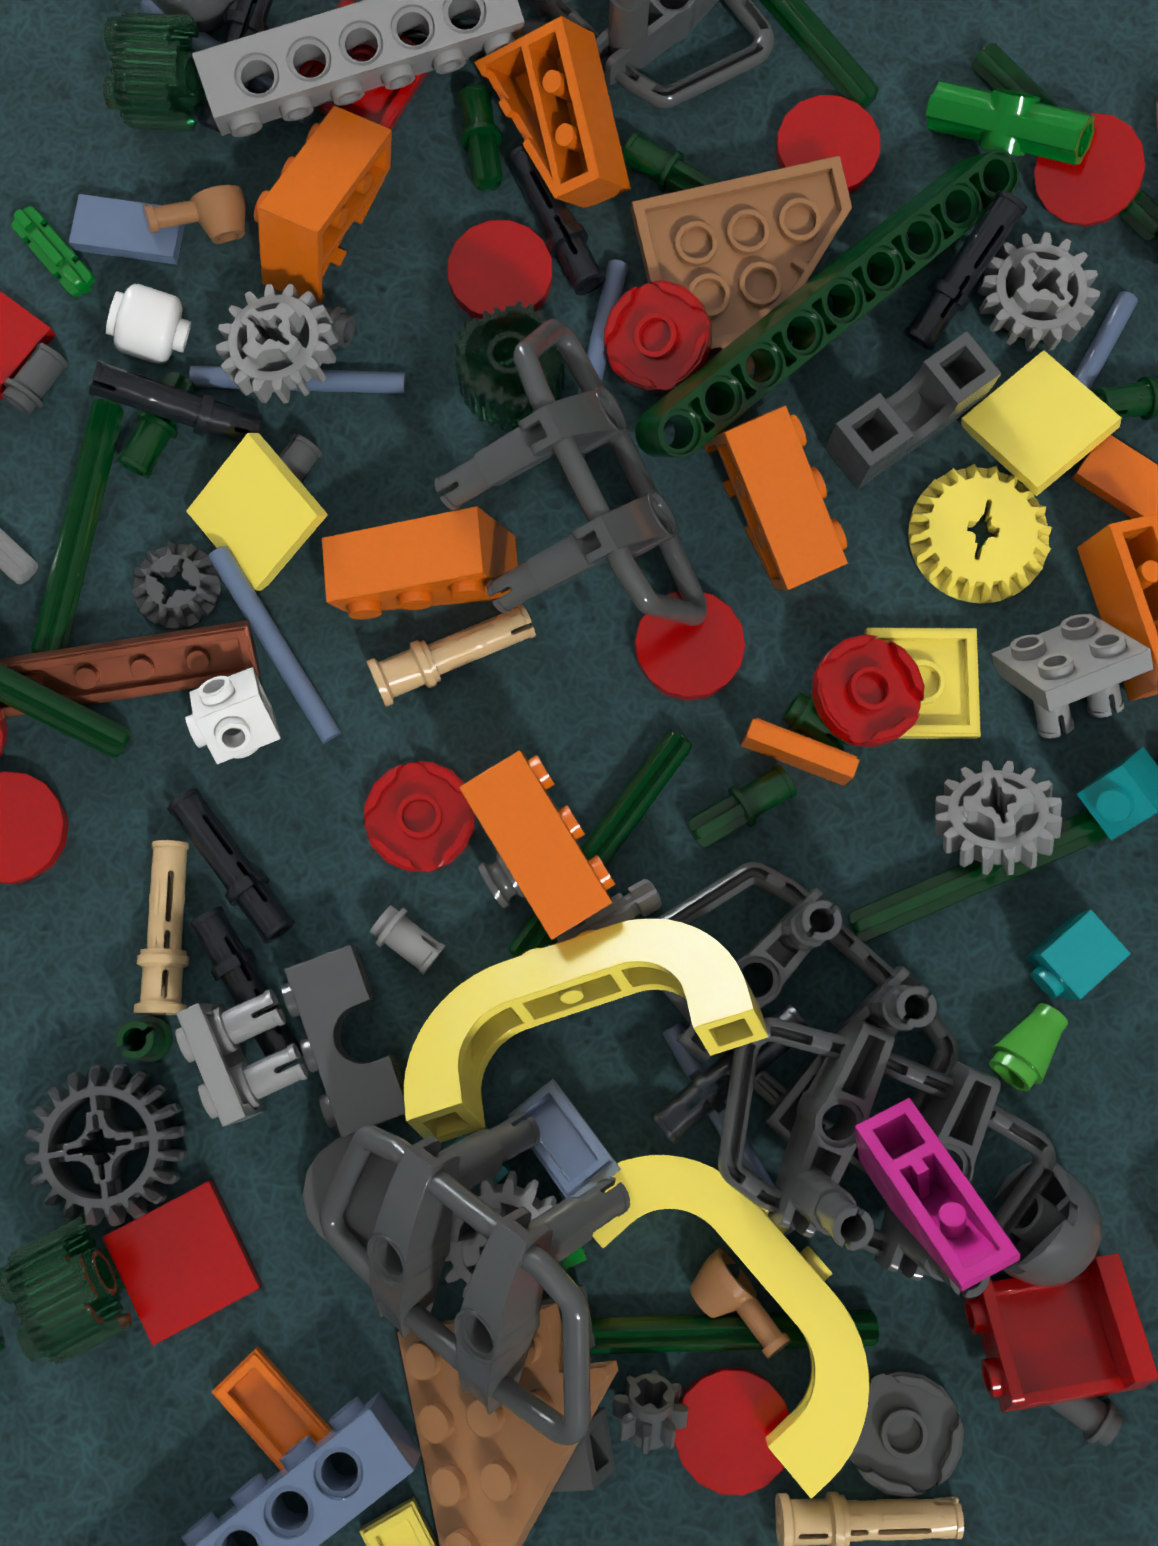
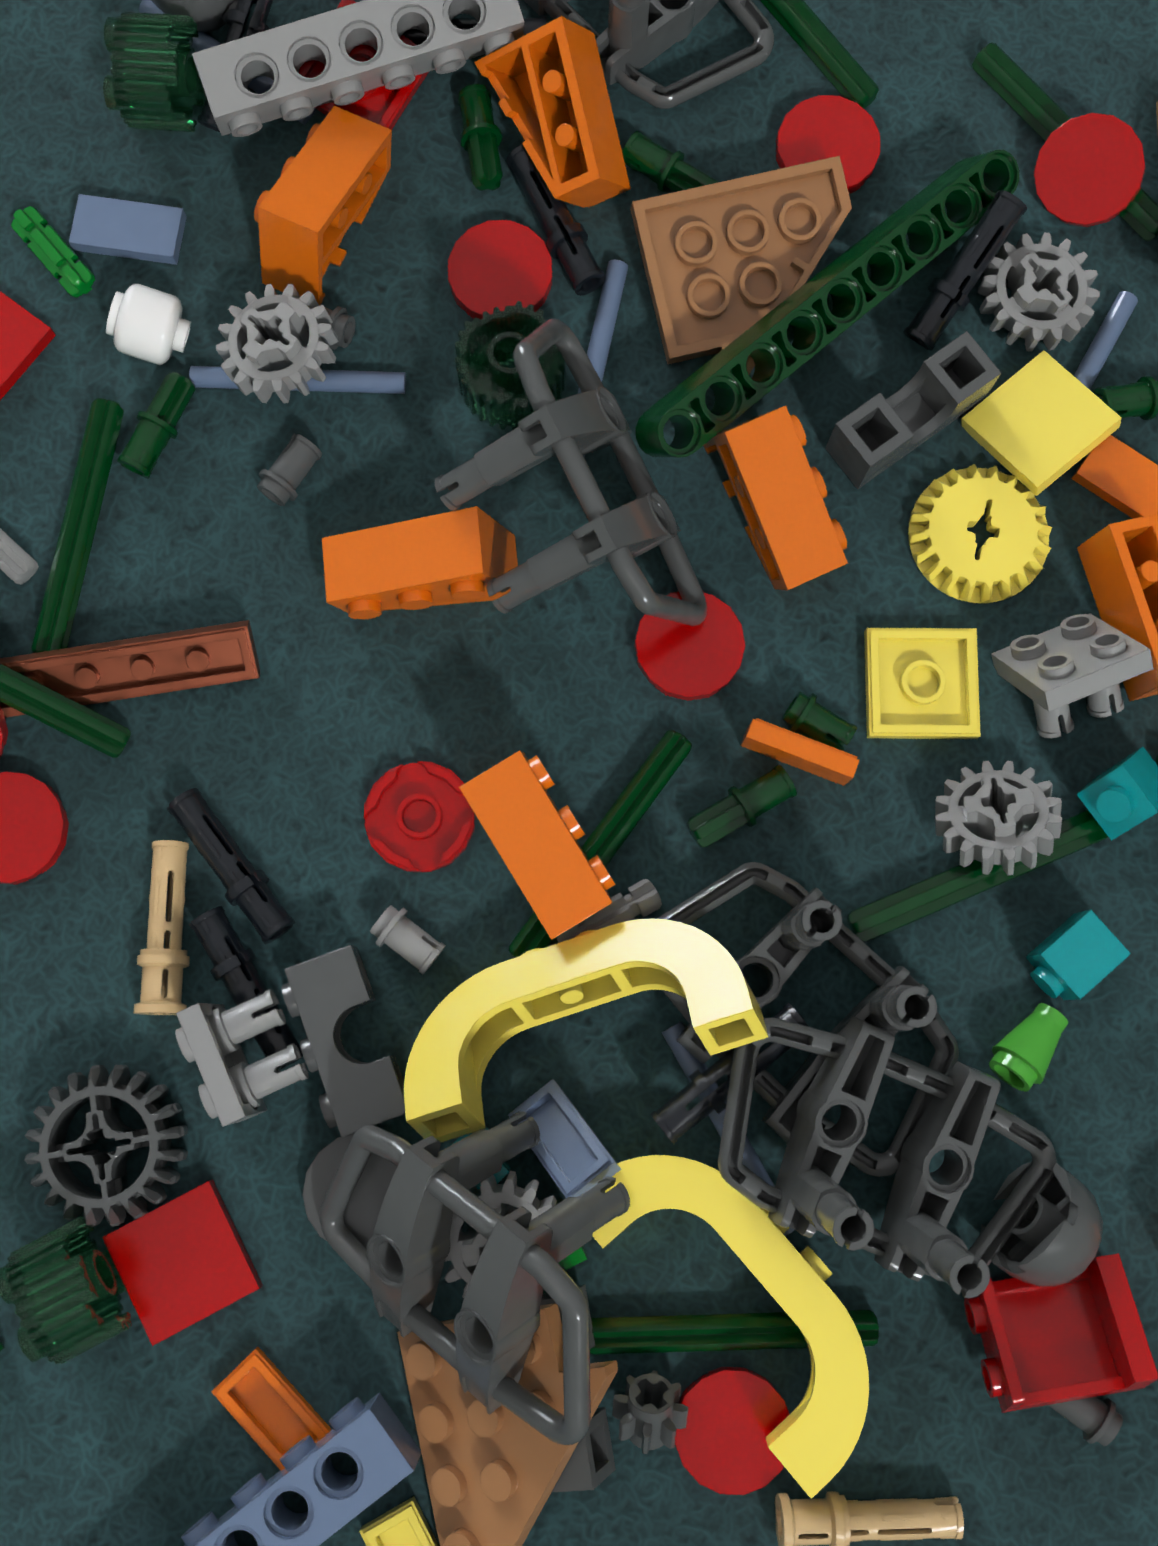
dark grey pin [1,343,69,415] -> none
black pin [89,360,262,443] -> none
dark green pin [115,1016,173,1062] -> none
dark grey gear [131,541,221,629] -> none
medium nougat bar [143,185,246,244] -> none
white brick [185,667,281,764] -> none
light yellow tile [186,433,328,591] -> none
sand blue bar [208,546,342,744] -> none
tan pin [366,604,536,707] -> none
dark grey bush [478,853,524,909] -> none
red tile [604,280,712,393] -> none
medium nougat bar [689,1248,791,1359] -> none
red tile [812,634,925,748] -> none
dark grey tile [849,1368,964,1497] -> none
dark pink slope [855,1098,1020,1292] -> none
green piece [925,81,1095,165] -> none

